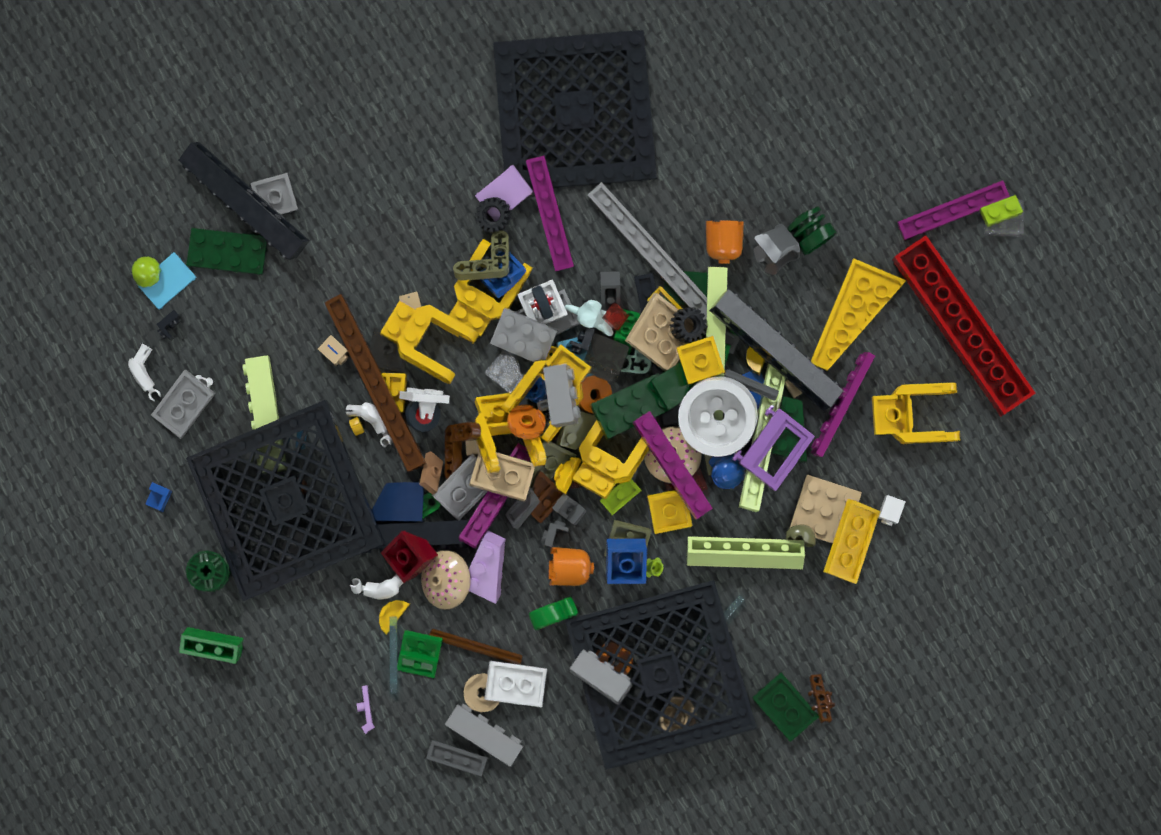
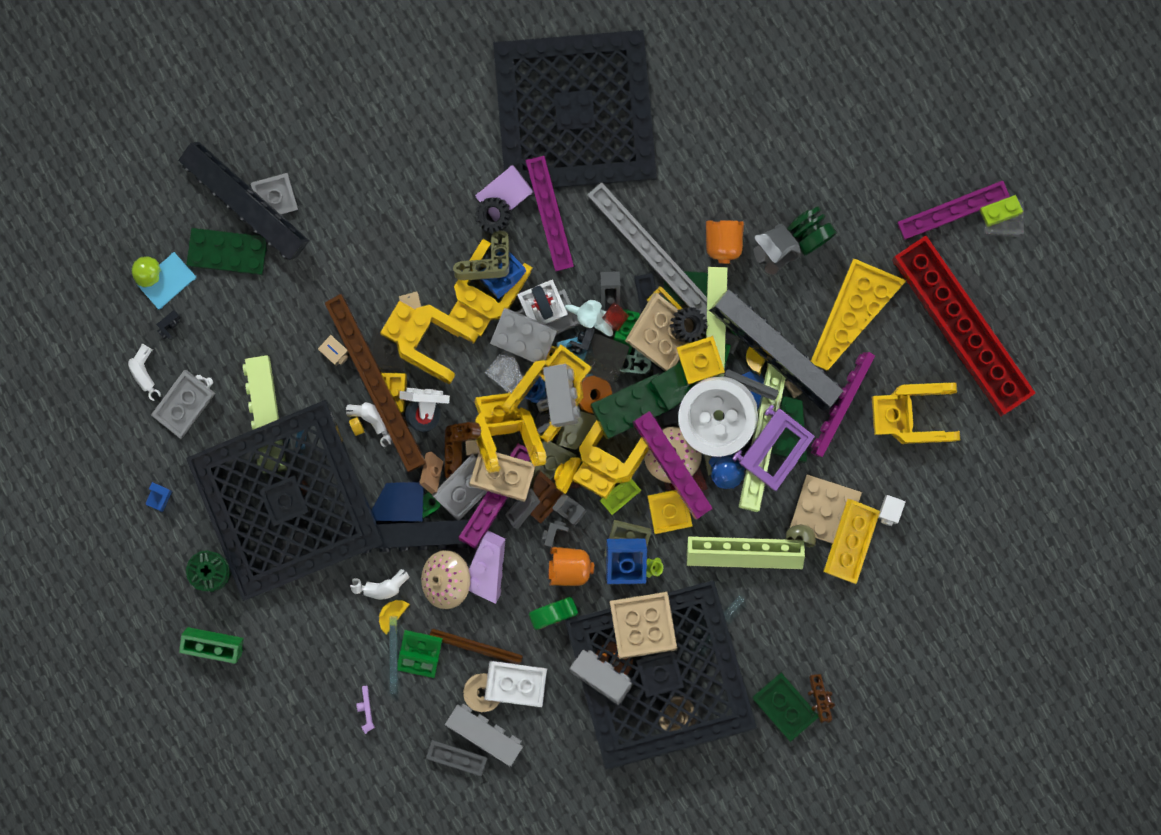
dark red slope [381,531,438,583] -> none
orange tile [507,405,546,439] -> none
none -> tan plate [610,592,677,659]

